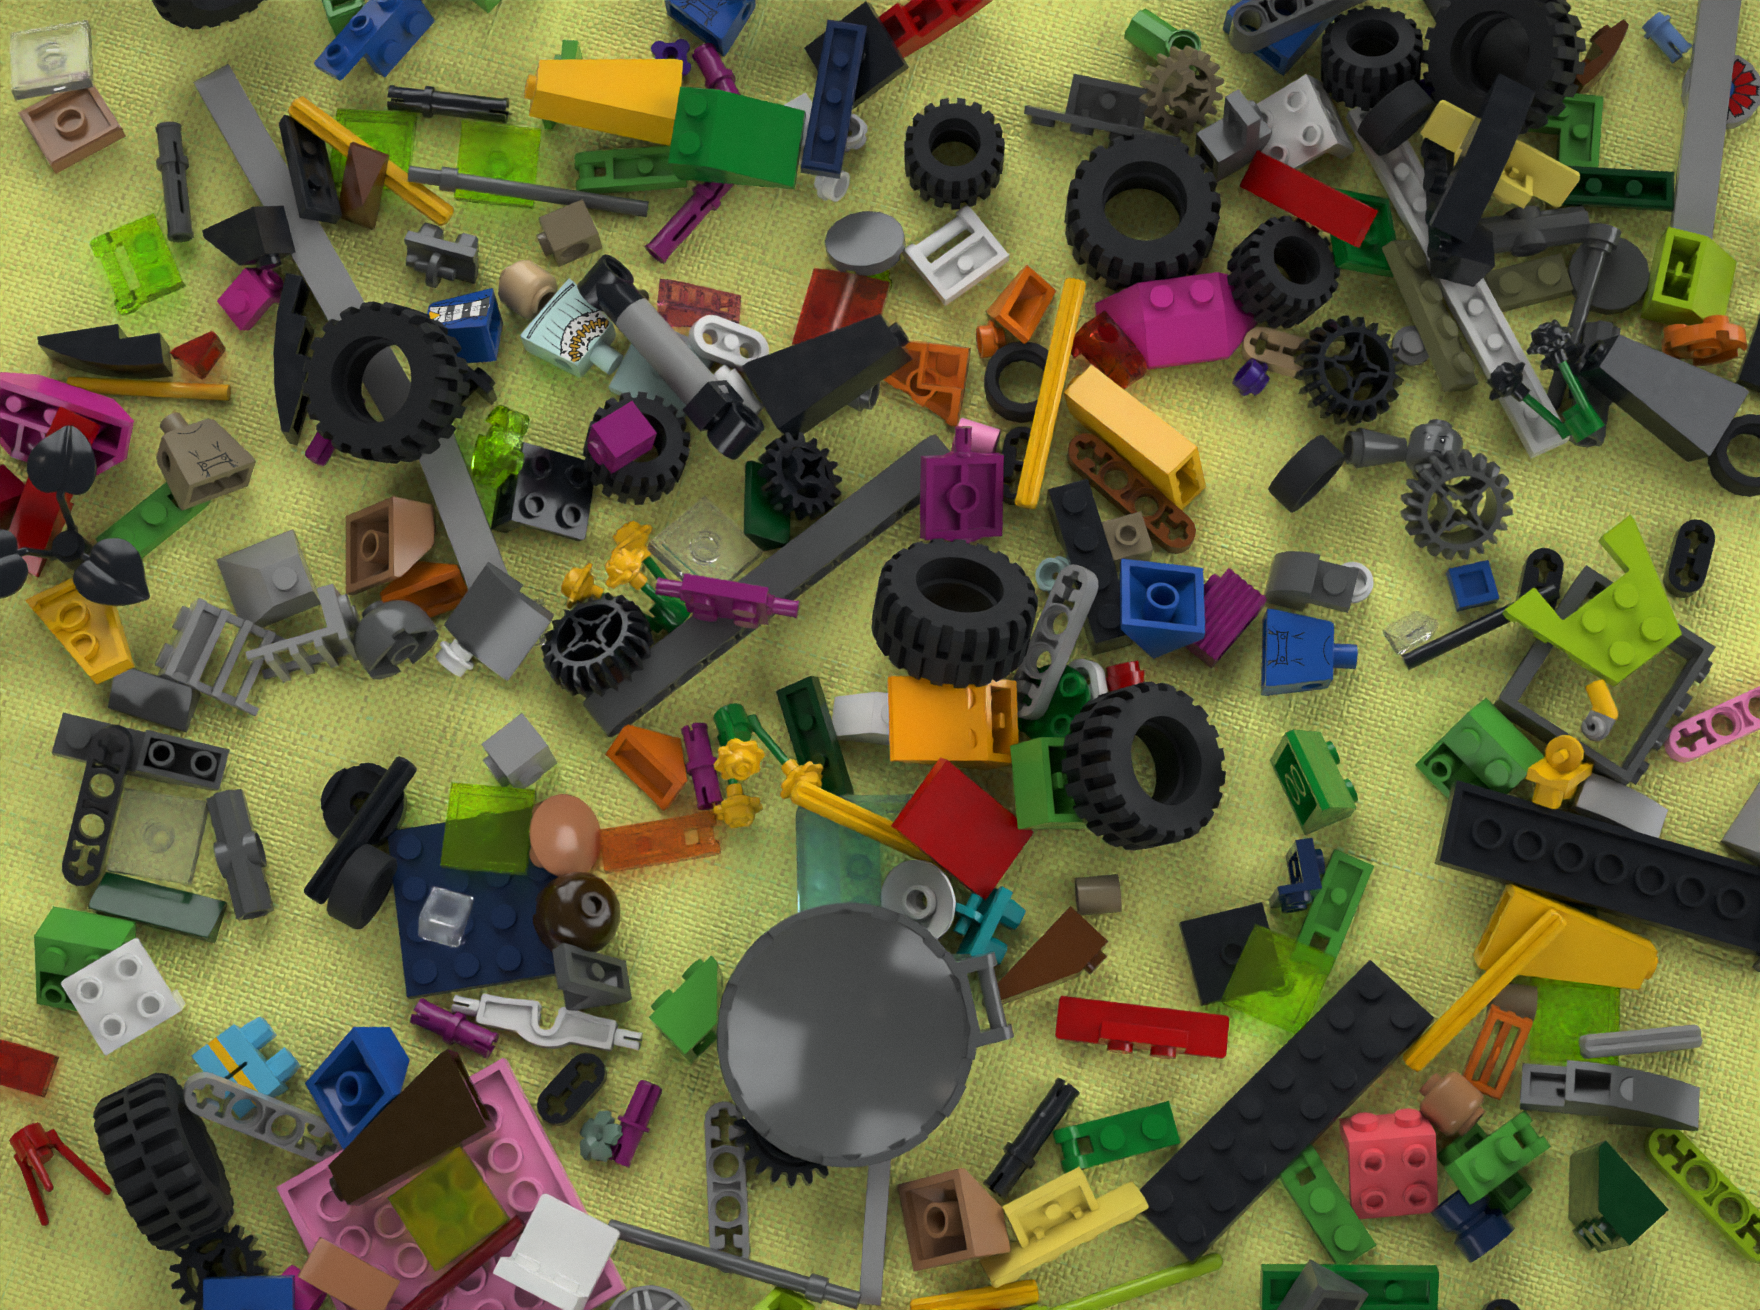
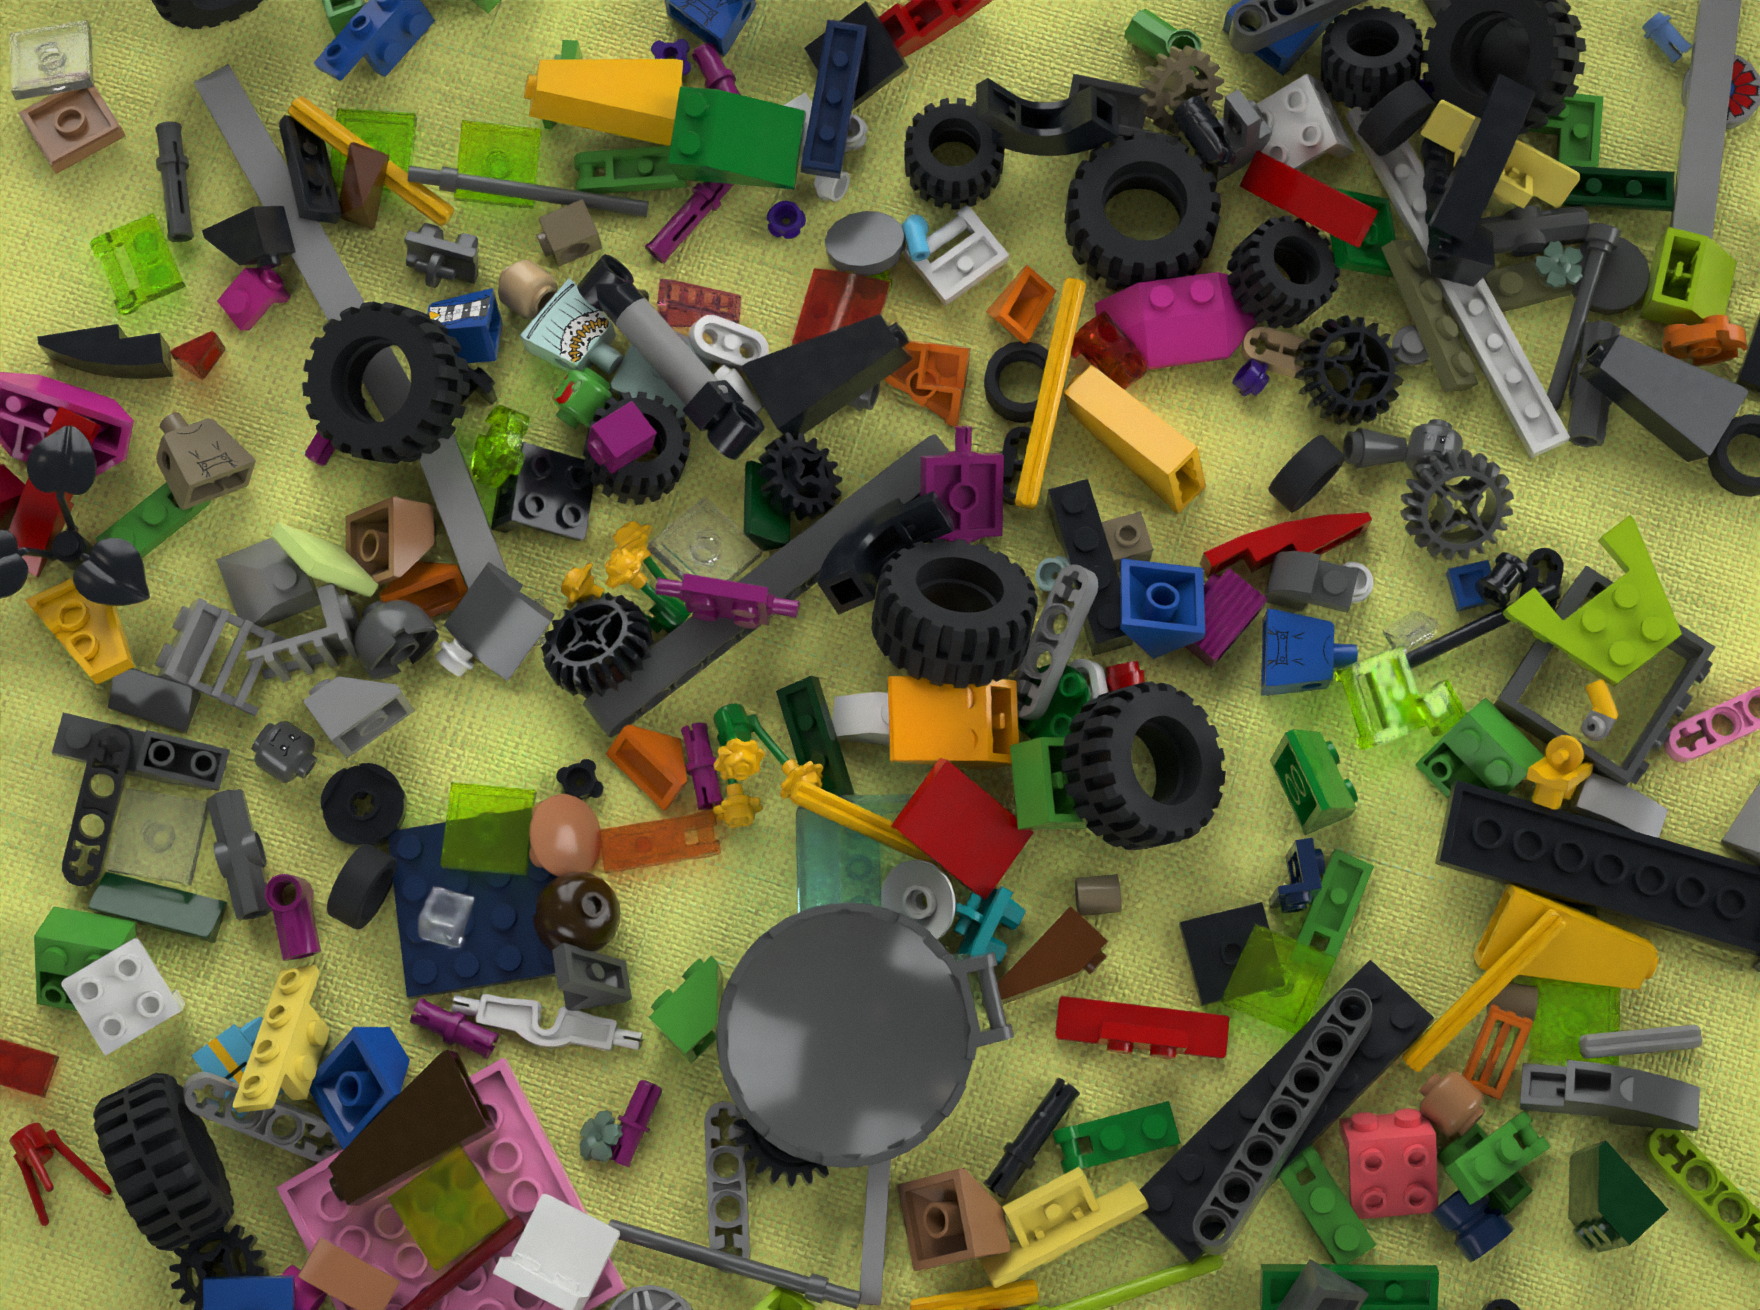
yellow bar [67,376,231,401] -> none
black slope [273,273,314,445] -> none
black axle [304,756,417,905] -> none
black pin [387,85,509,123] -> none
light grey brick [481,713,557,794] -> none
black beam [537,1053,607,1126] -> none
bright pink beam [951,418,1001,453] -> none
orange plate [976,320,1006,358] -> none
dark orange beam [1067,433,1196,554] -> none
plant [1487,319,1605,443] -> none
reddish brown slope [1573,19,1629,94] -> none
black beam [1663,519,1715,598] -> none
none -> light yellow bracket [232,965,330,1113]
none -> dark grey head [252,721,317,783]
none -> magenta piece [265,874,322,961]
none -> yellowish green tile [271,522,379,597]
none -> light grey slope [303,676,415,759]
none -> bright green head [552,367,613,429]
none -> black plate [556,759,604,800]
none -> dark purple plate [767,201,806,239]
none -> black arch [818,491,954,615]
none -> medium azure arm [902,214,930,261]
none -> black arch [976,78,1118,156]
none -> black hinge [1173,96,1237,168]
none -> dark grey beam [1193,988,1372,1255]
none -> red slope [1200,512,1372,577]
none -> clear neon green plate [1333,646,1428,750]
none -> clear neon green tile [1414,679,1467,737]
none -> black bush [1475,552,1530,608]
none -> sand green plant [1534,241,1584,289]

